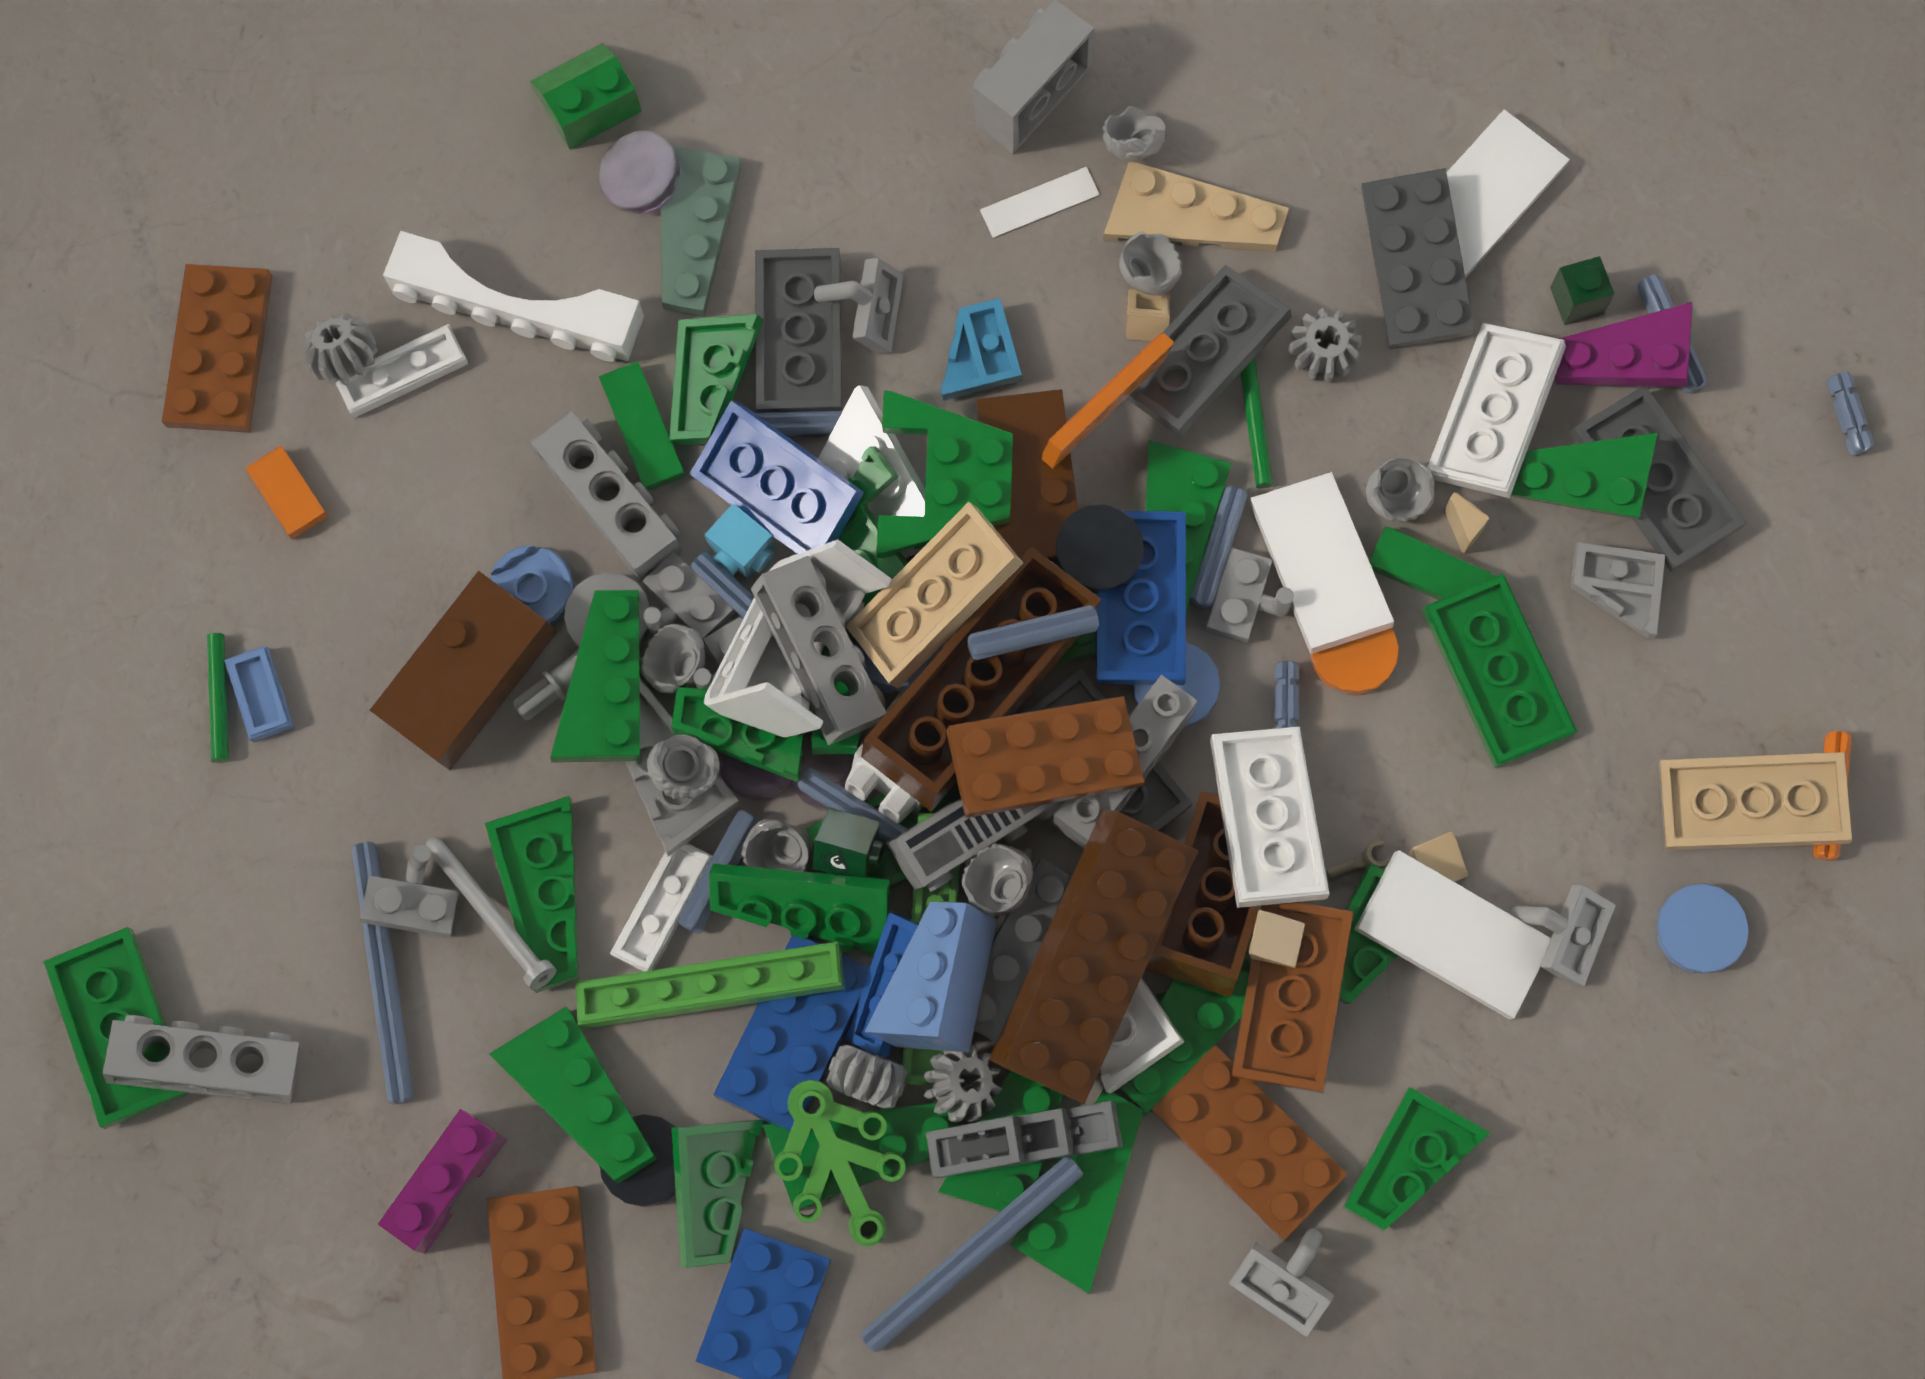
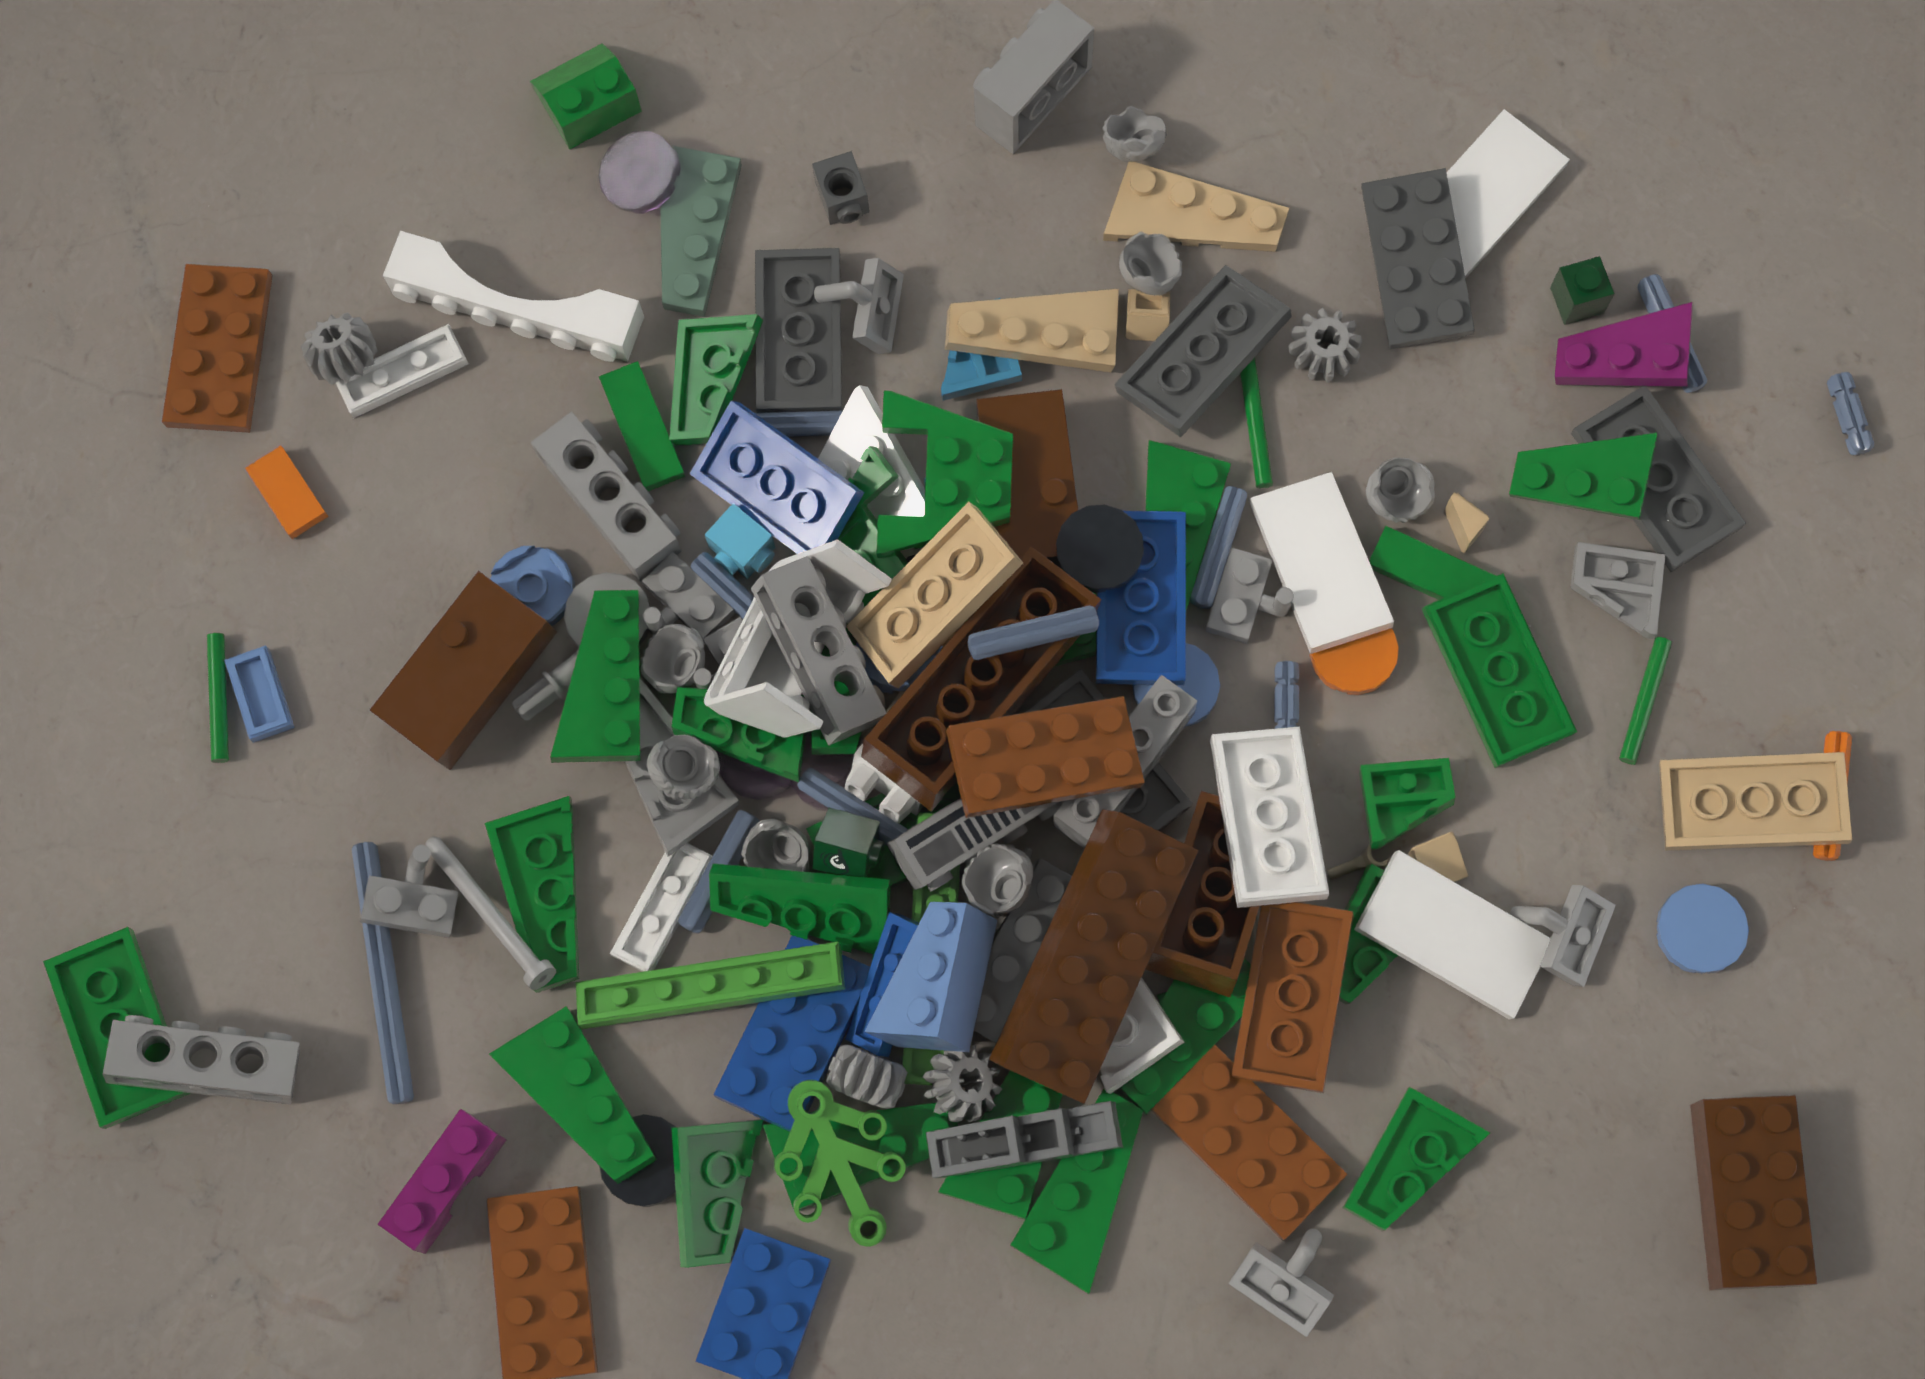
sand blue axle [861,1156,1083,1352] -> none
white sticker [980,167,1100,238] -> none
orange tile [1042,332,1175,469] -> none
tan slope [1249,910,1305,968] -> none
white tile [1427,323,1566,498] -> none
none -> dark grey brick [812,151,870,225]
none -> tan wing [945,289,1119,373]
none -> green wing [1359,758,1456,850]
none -> green bar [1619,637,1672,765]
none -> reddish brown brick [1690,1095,1817,1291]

